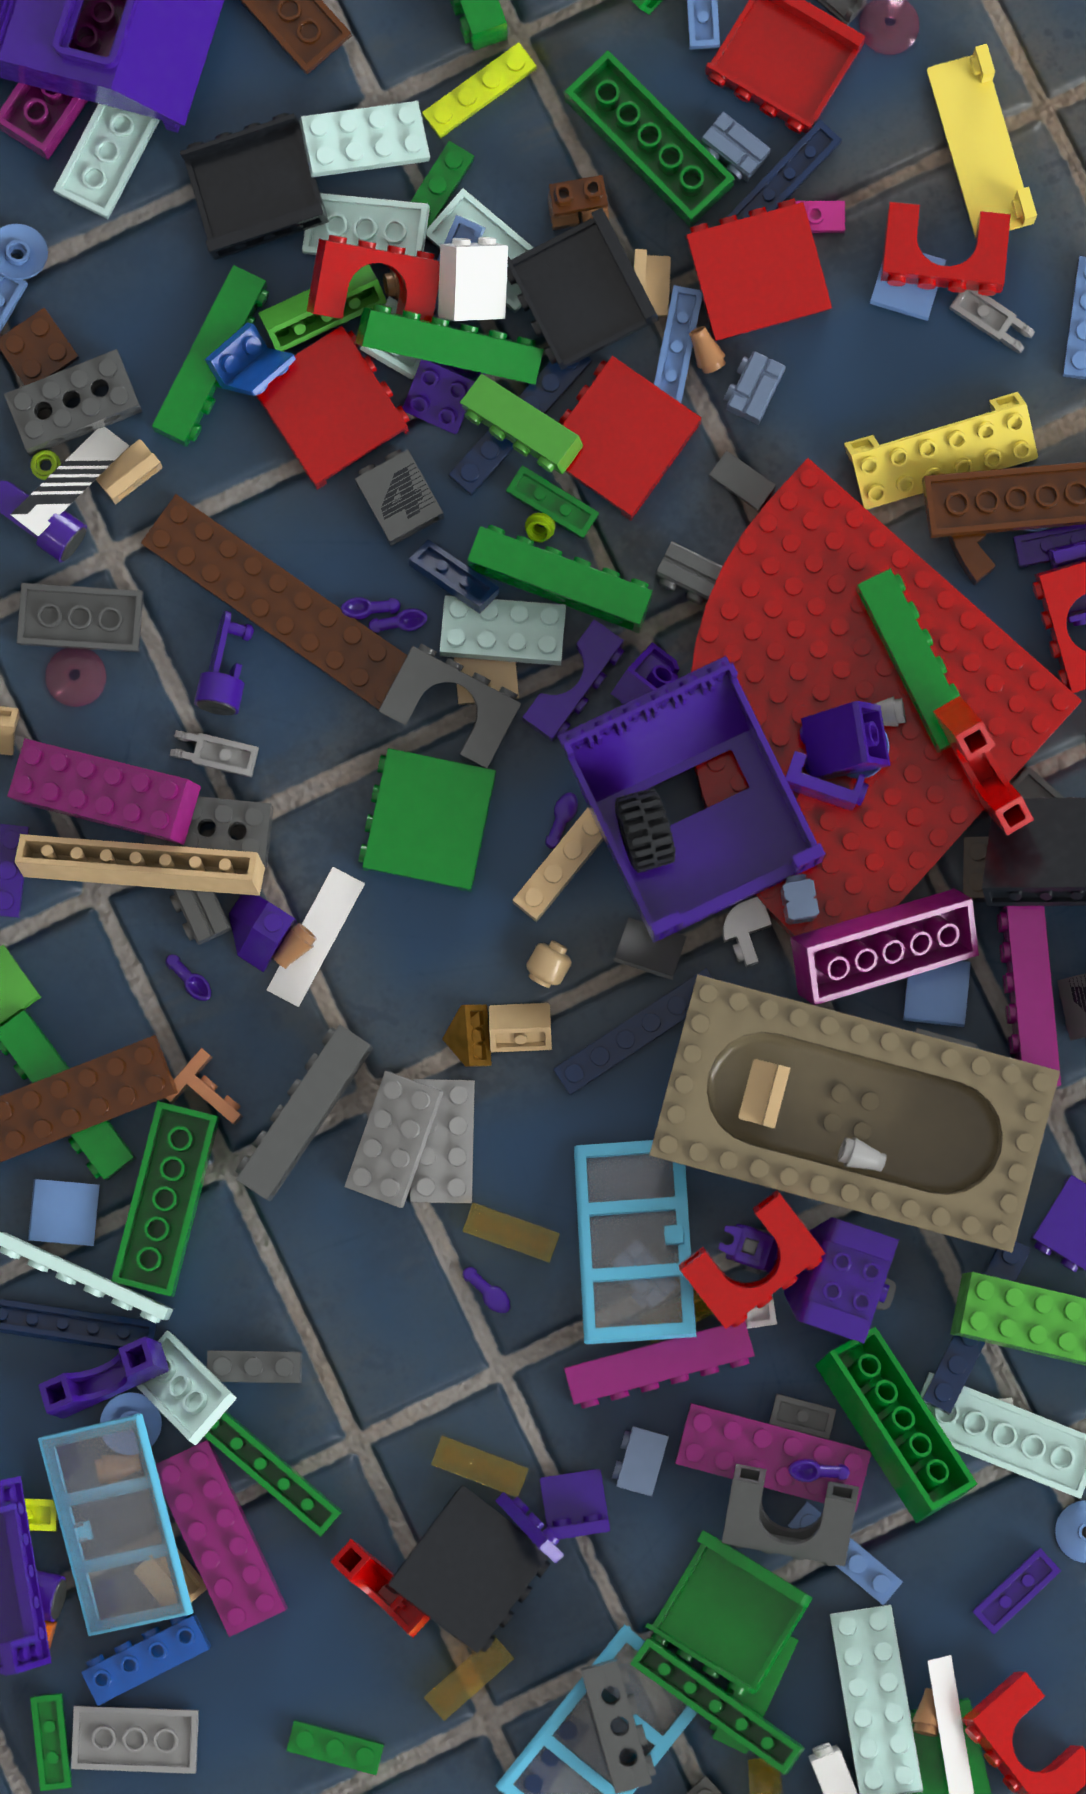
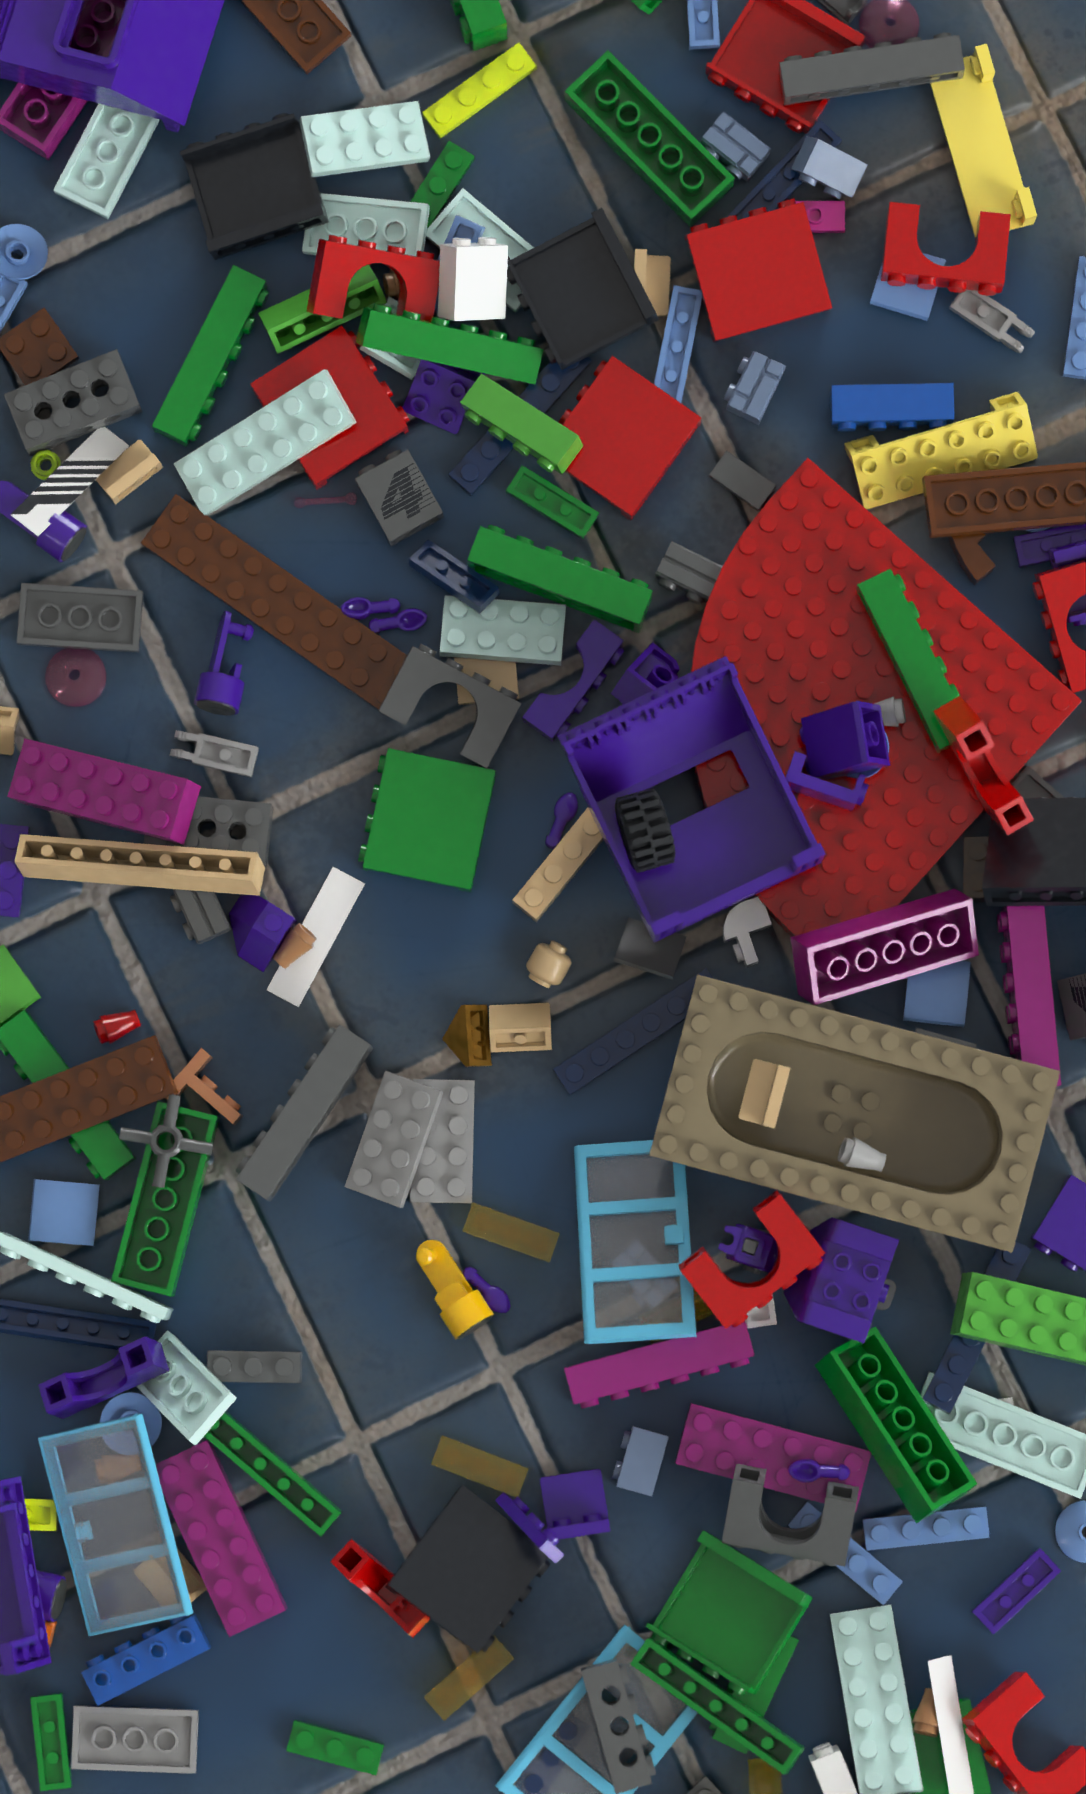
dark purple piece [165,954,211,1001] -> none
blue bracket [204,322,296,396] -> none
lime plate [525,513,555,542] -> none
reddish brown hips [548,175,610,230] -> none
medium nougat cone [689,326,726,374] -> none
dark grey plate [769,1394,837,1439] -> none
sand blue brick [780,874,819,925] -> none
none -> red cone [93,1009,141,1044]
none -> dark grey bar [119,1094,214,1188]
none -> light aqua plate [174,369,357,516]
none -> clear pink hinge [294,492,357,509]
none -> yellow piece [416,1240,494,1340]
none -> dark grey brick [778,33,965,105]
none -> brick [791,136,868,199]
none -> blue brick [830,383,954,432]
none -> medium blue plate [862,1506,990,1551]

